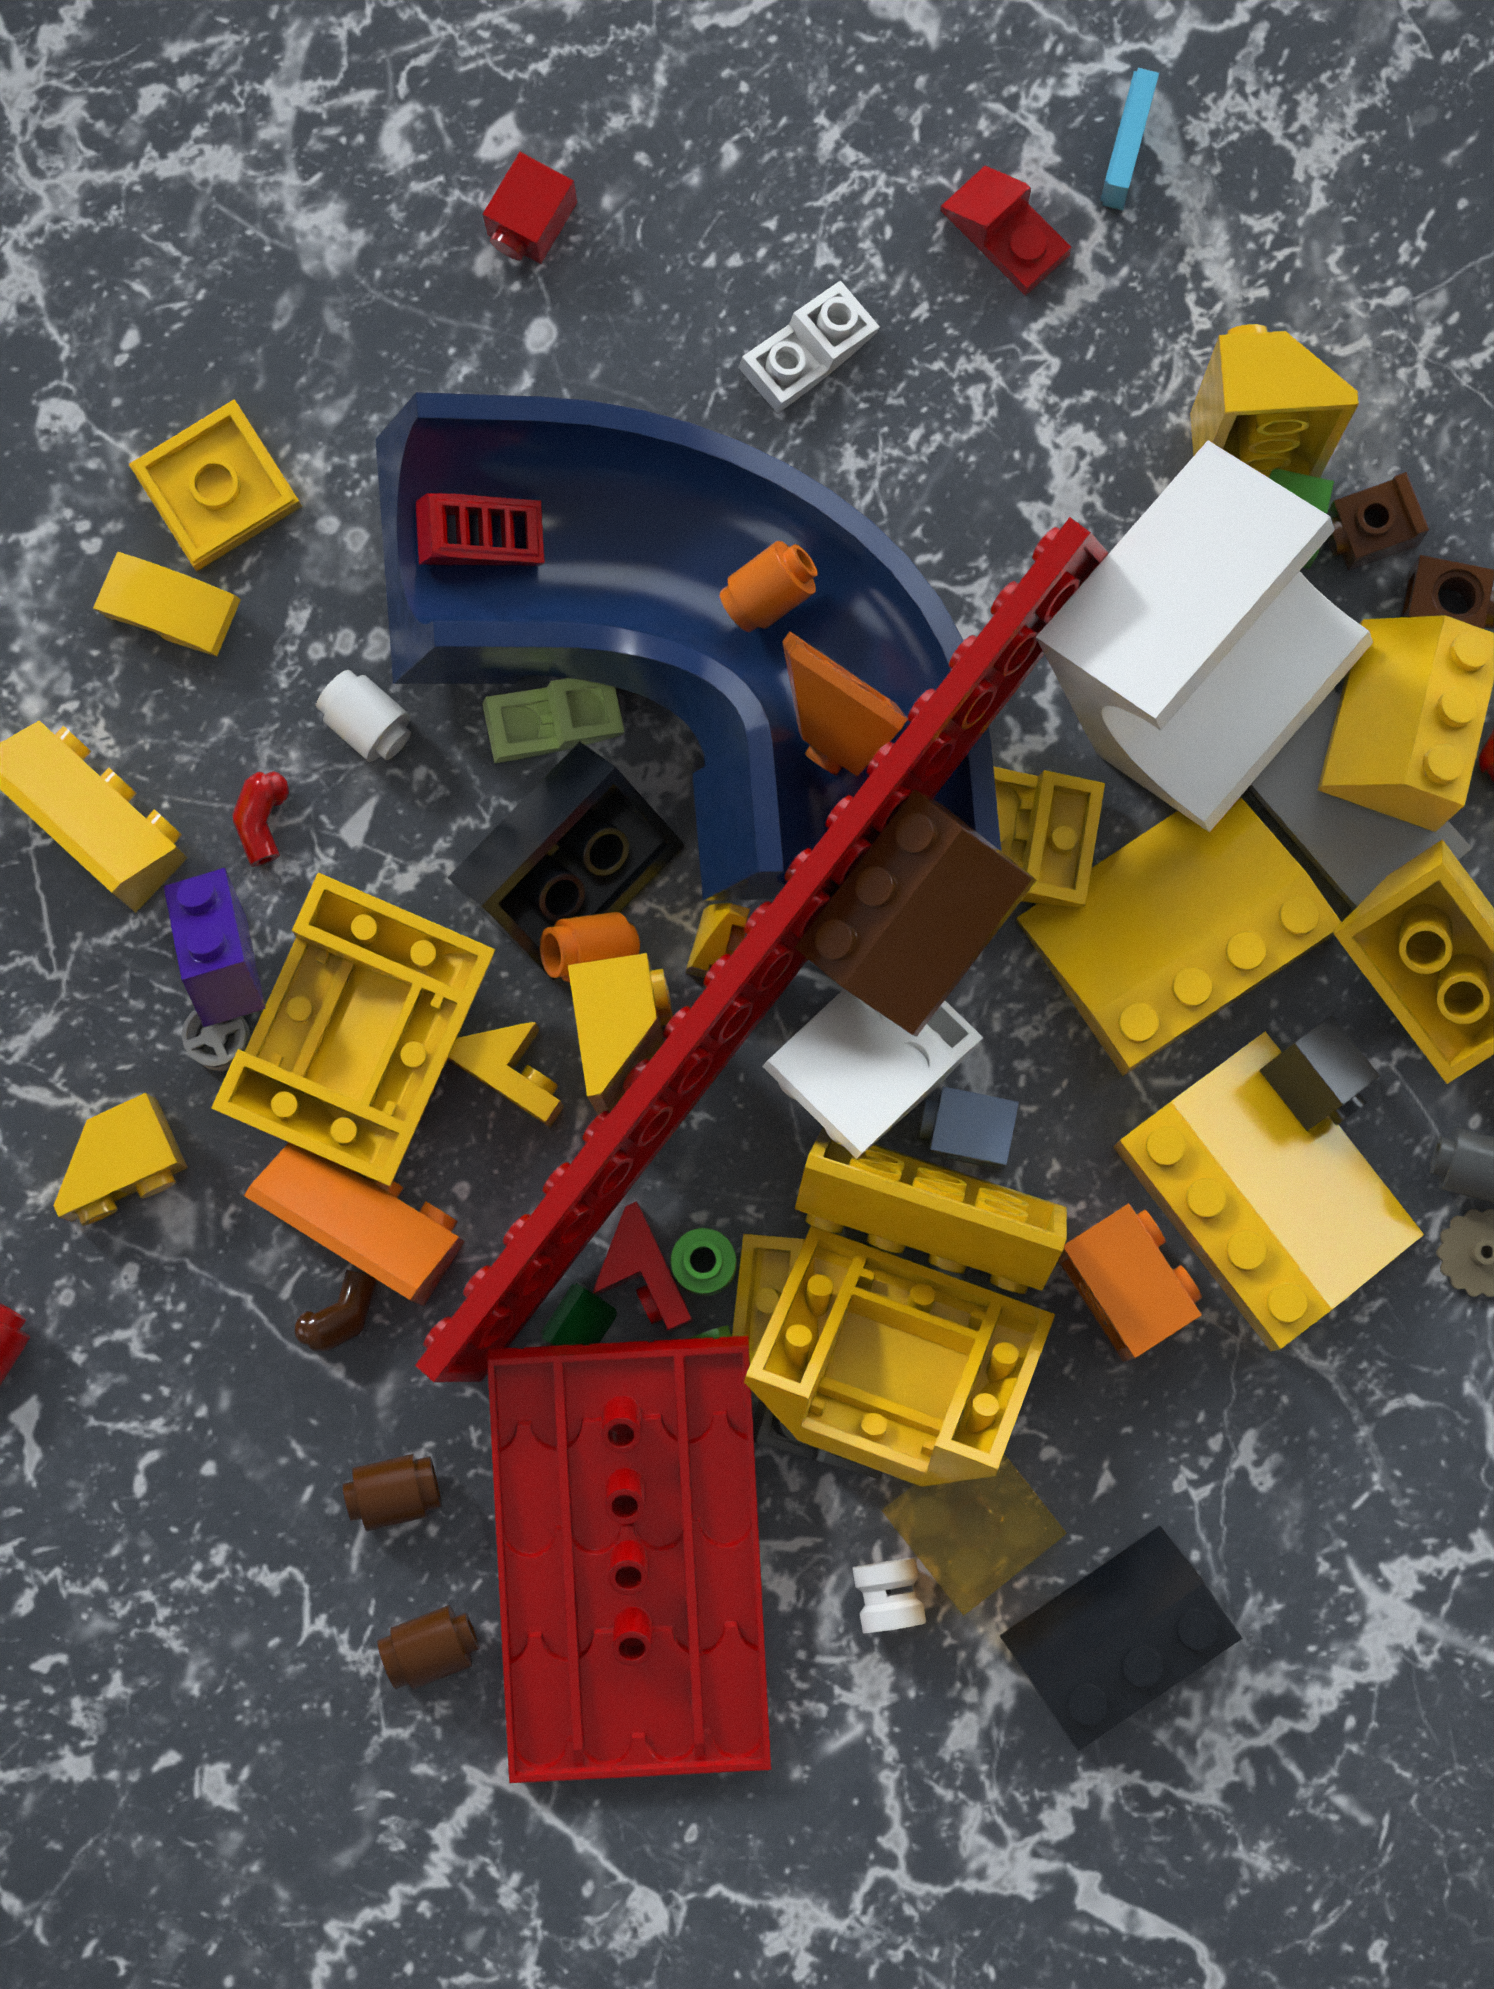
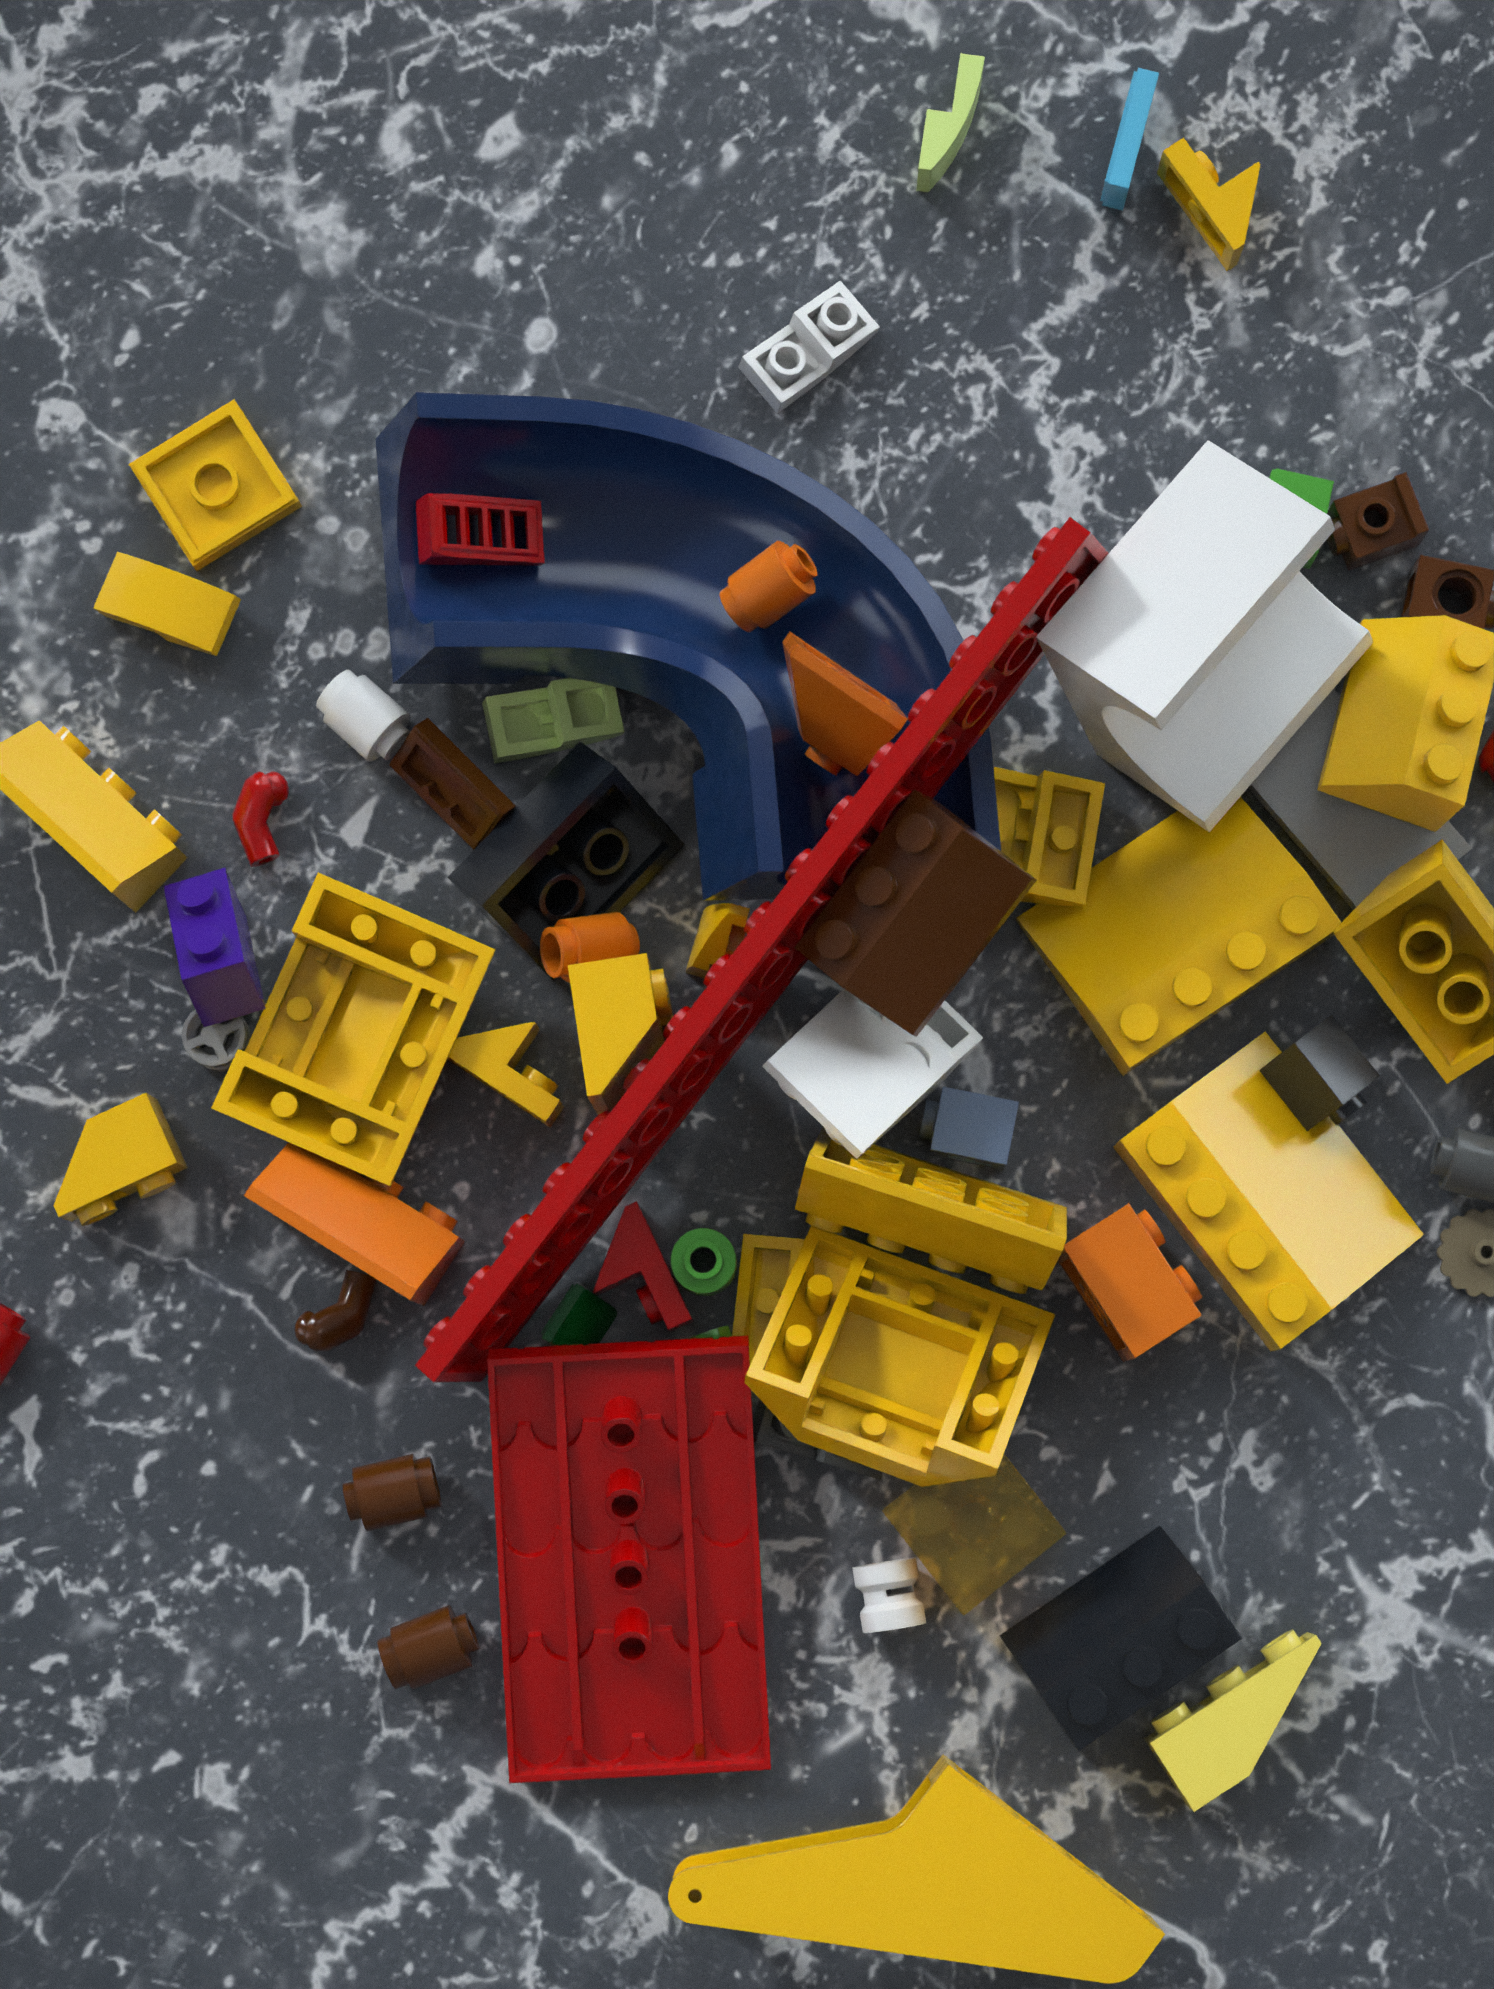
red brick [482,152,578,264] -> none
red slope [940,165,1072,296] -> none
yellow slope [1190,324,1359,478] -> none
none -> reddish brown plate [389,718,516,850]
none -> yellow piece [668,1754,1165,1984]
none -> yellowish green slope [916,53,985,192]
none -> light yellow slope [1144,1629,1322,1812]
none -> yellow slope [1157,137,1261,271]

